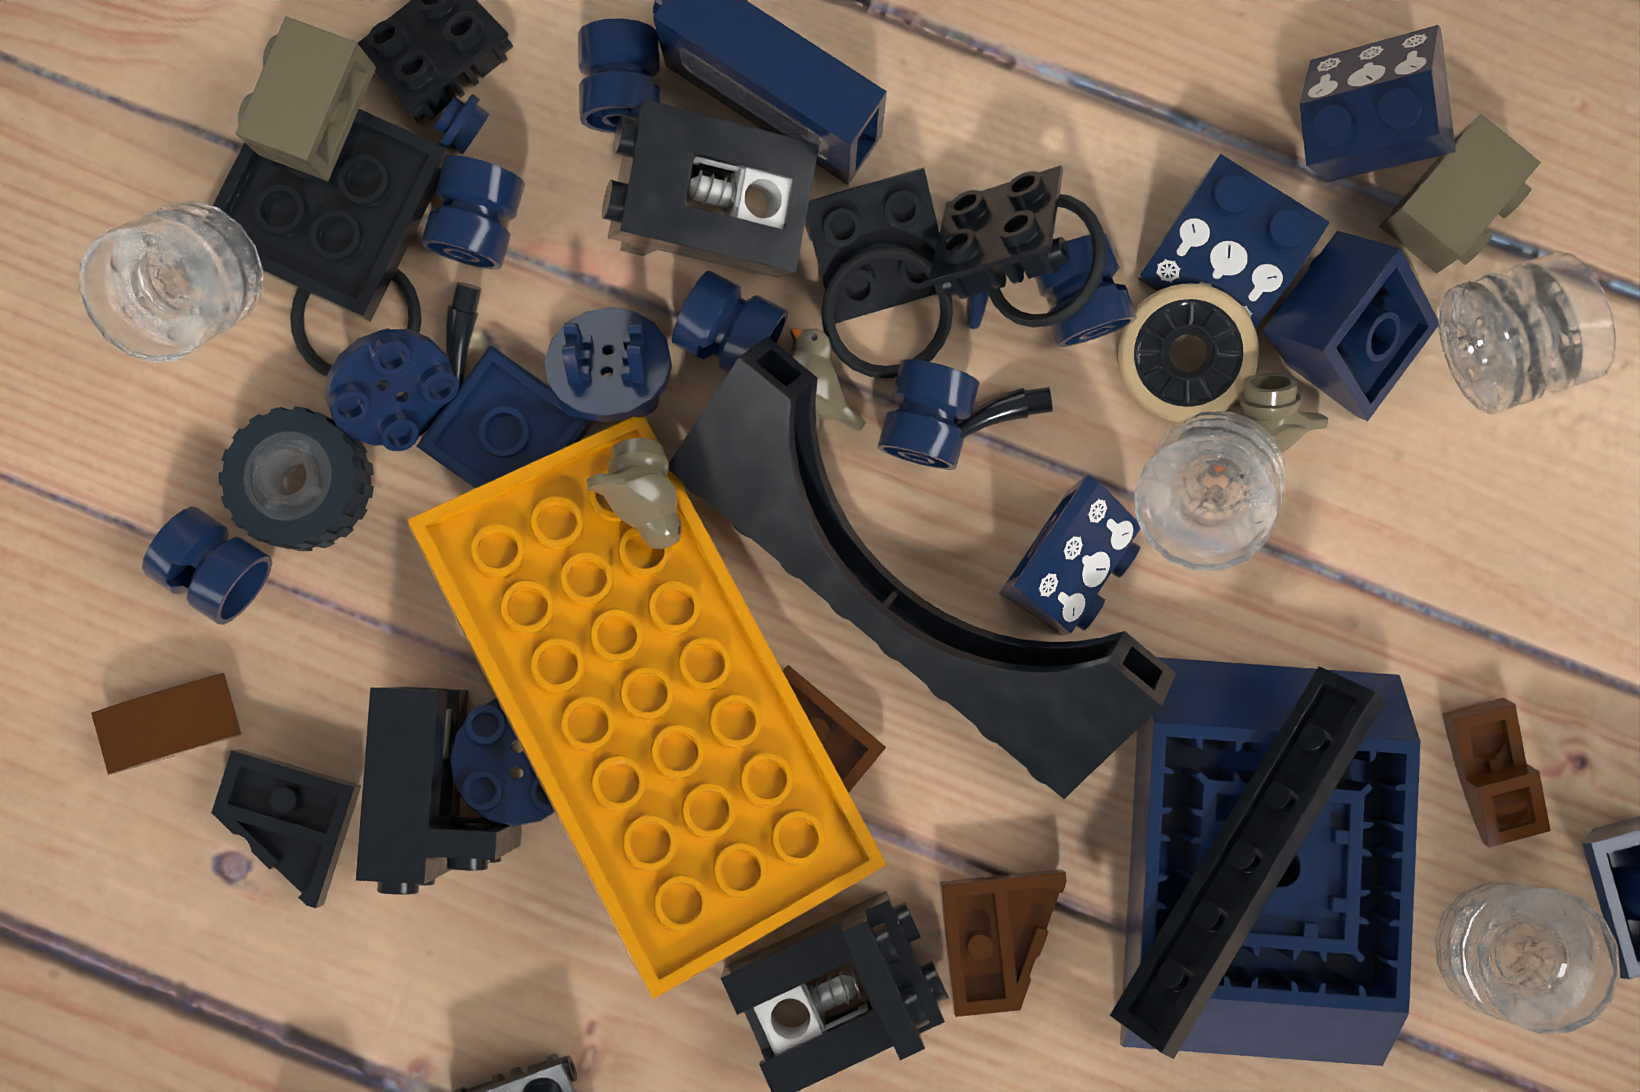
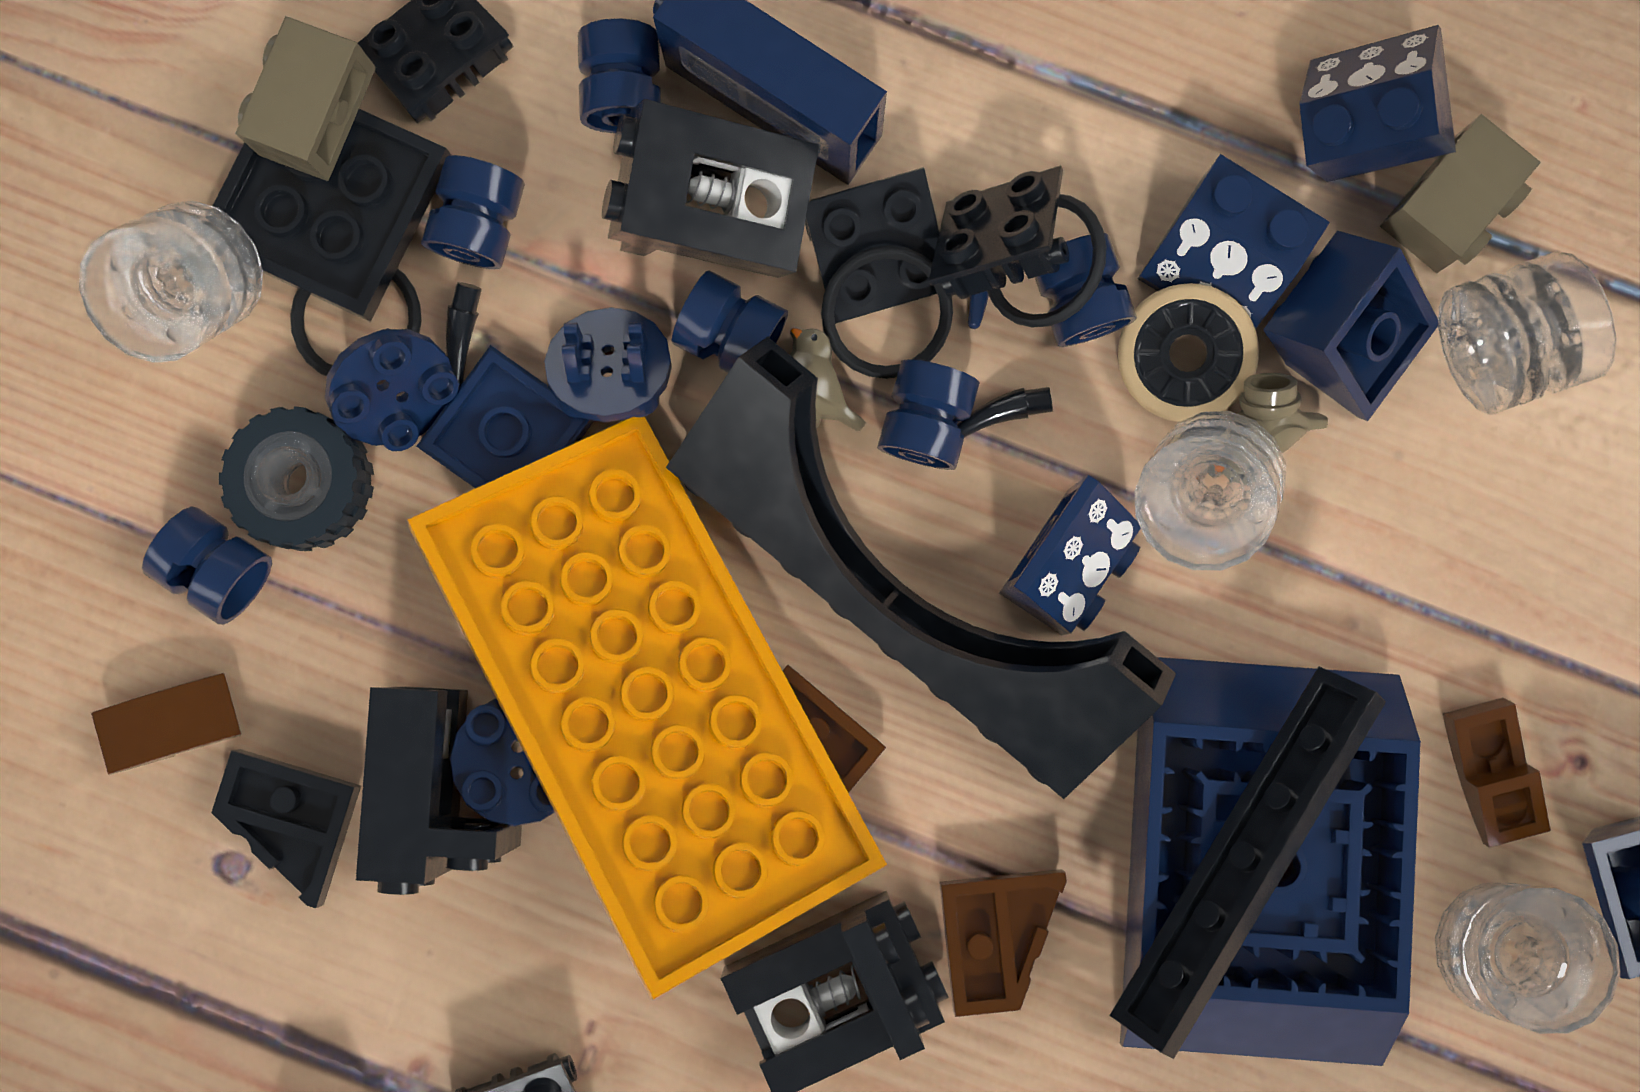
dark blue plate [434,93,490,155] -> none
dark tan animal [587,438,684,549] -> none

